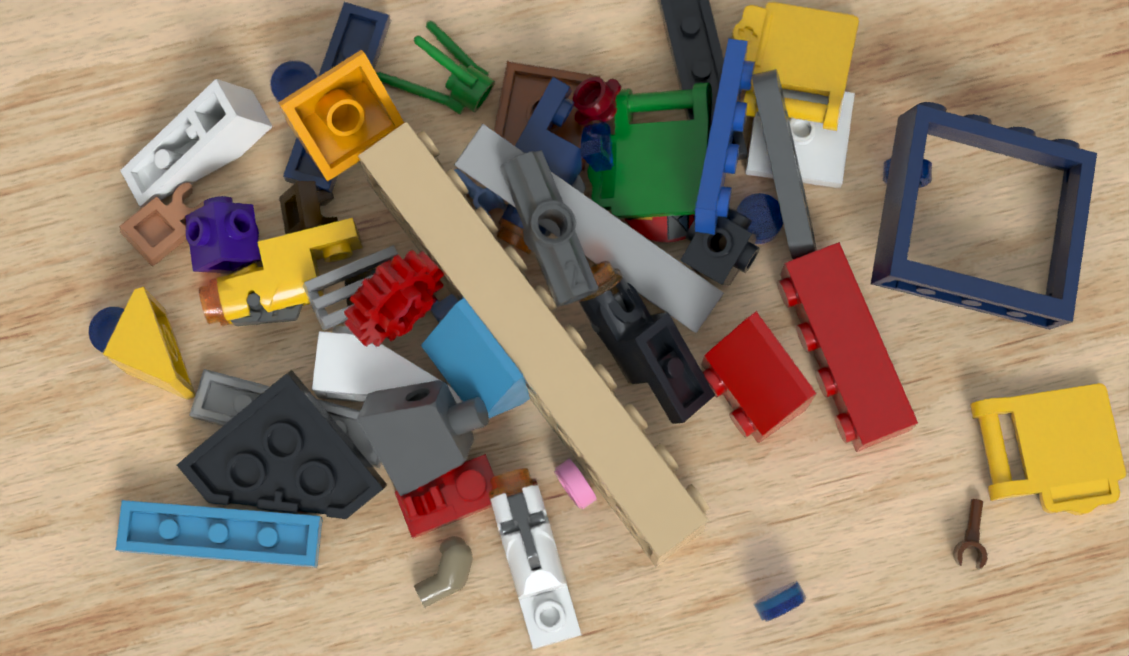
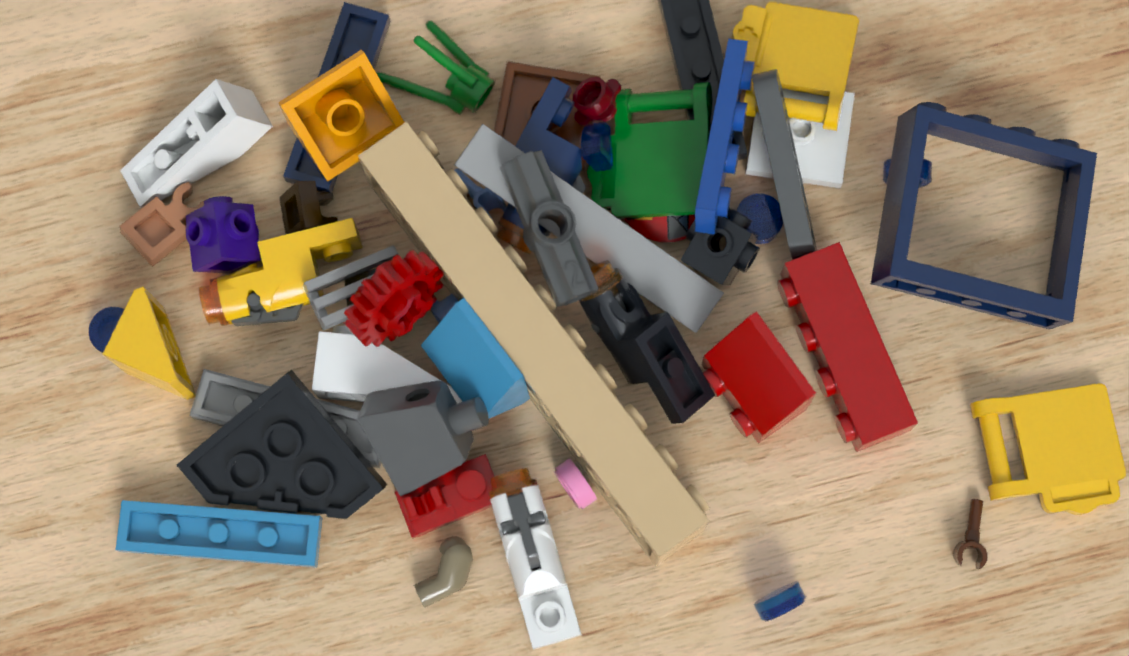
clear blue tile [270,60,317,102] -> none

